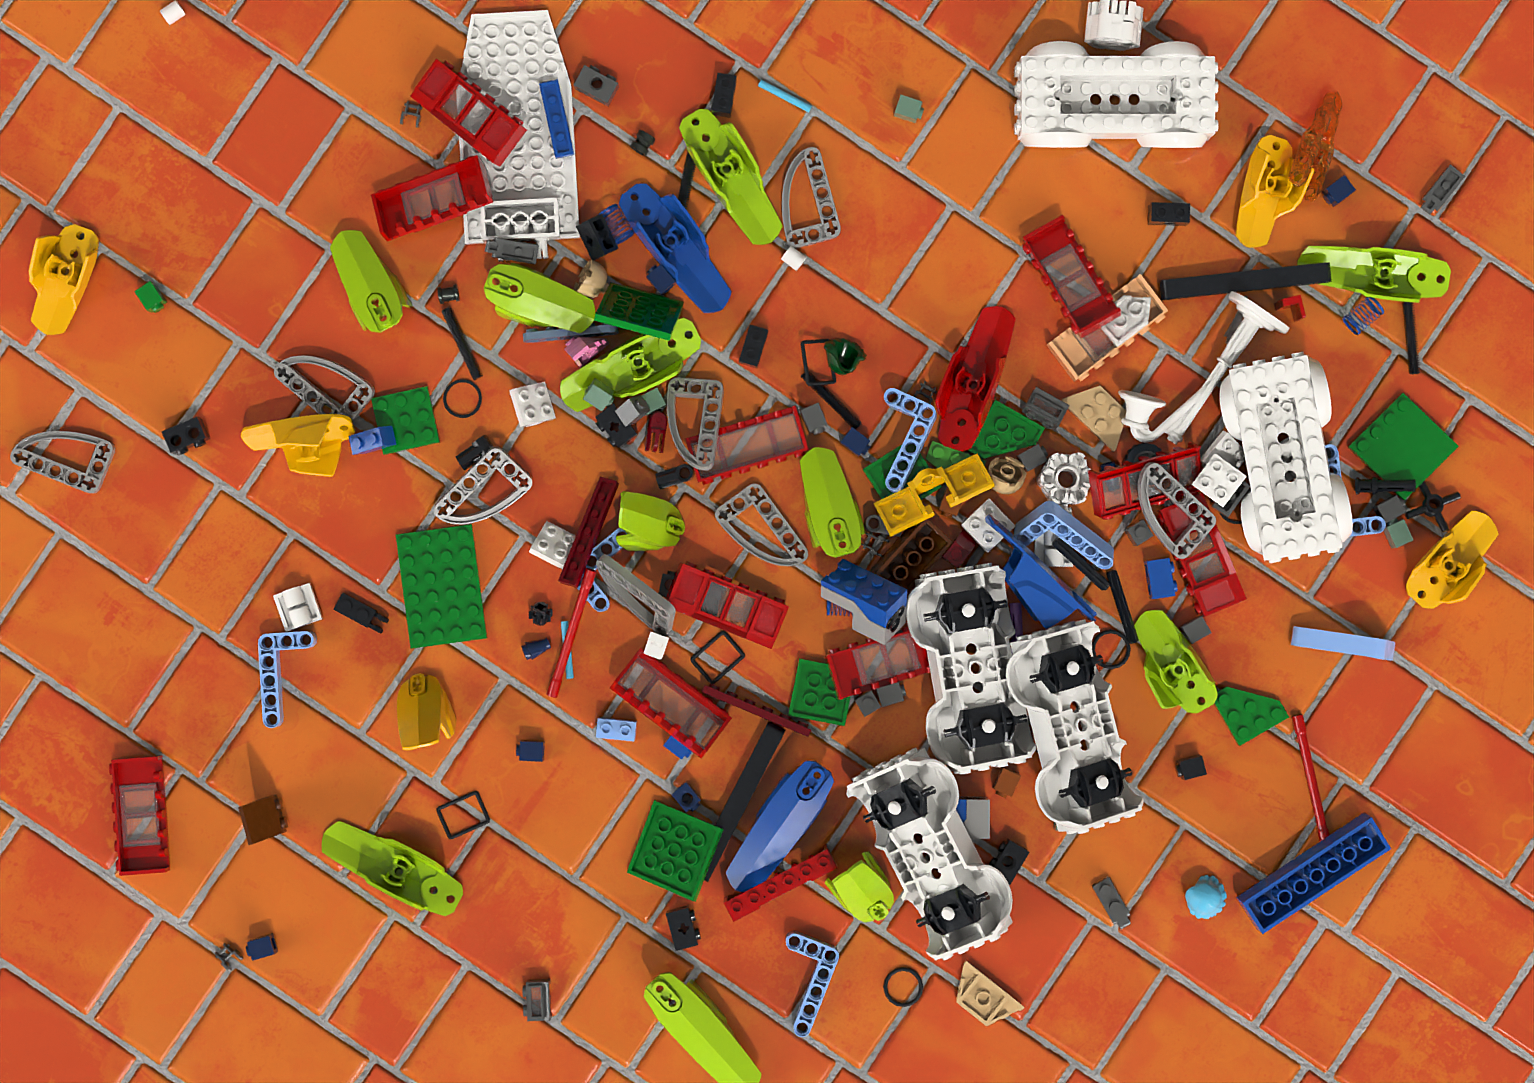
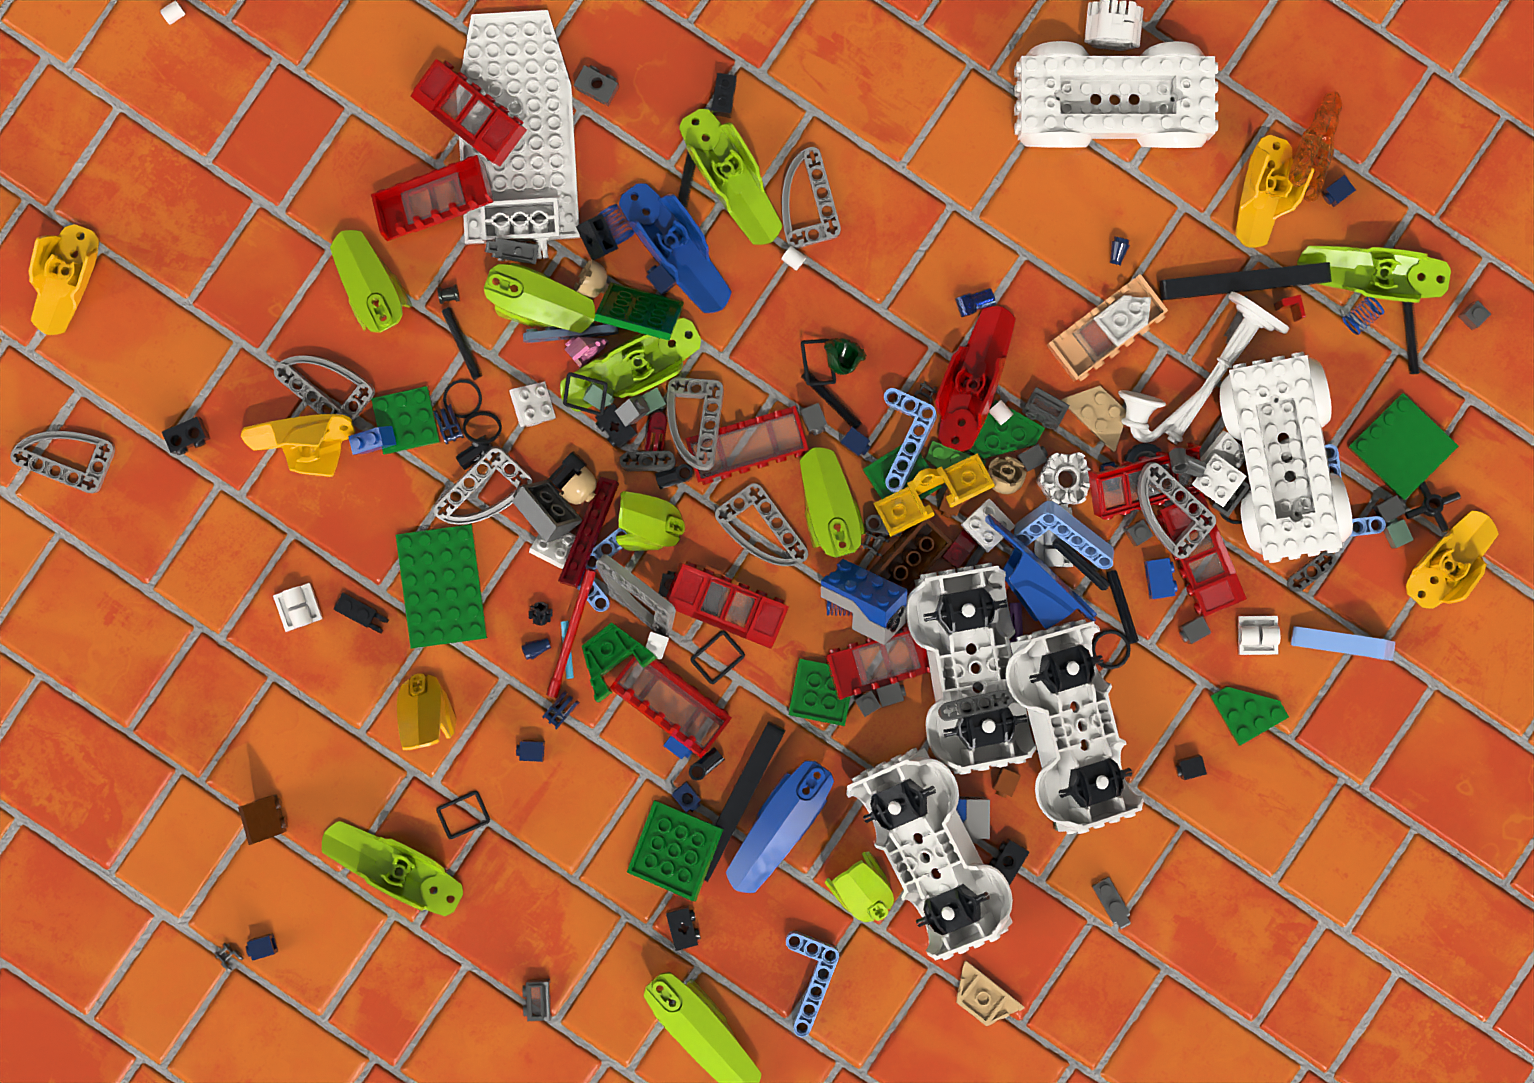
red window [109,755,170,876] -> none
green brick [134,281,167,313] -> none
light blue beam [258,631,317,728] -> none
dark grey piece [400,100,423,128] -> none
blue tile [539,79,574,159] -> none
light blue brick [596,717,637,741] -> none
pearl dark grey wheel [630,130,656,156] -> none
dark red plate [702,683,811,737] -> none
red window [724,844,837,922] -> none
black brick [739,324,768,369] -> none
medium azure bar [758,79,812,113] -> none
black piece [883,967,923,1007] -> none
sand green brick [894,95,924,123] -> none
red window [1021,215,1121,339] -> none
lime piece [1134,610,1218,713] -> none
black brick [1148,202,1190,226] -> none
medium azure hair [1185,875,1227,919] -> none
blue brick [1236,813,1391,934] -> none
red piece [1292,714,1330,842] -> none
black pin [1355,477,1416,494] -> none
dark grey hinge [1420,164,1465,215] -> none
none -> dark blue arm [433,404,464,445]
none -> black piece [463,411,502,444]
none -> dark grey slope [512,479,582,543]
none -> dark blue arm [542,690,580,730]
none -> black piece [549,451,587,490]
none -> tan cylinder [559,466,597,505]
none -> black piece [563,372,608,416]
none -> green wing [582,622,658,703]
none -> dark grey beam [620,451,676,472]
none -> black piece [689,747,725,781]
none -> dark grey beam [938,690,1013,721]
none -> clear blue piece [955,288,996,317]
none -> white beam [989,400,1013,425]
none -> dark blue cone [1110,236,1130,266]
none -> dark grey piece [1169,448,1206,478]
none -> white plate [1238,616,1280,655]
none -> dark grey beam [1287,551,1336,592]
none -> dark grey brick [1458,301,1491,330]

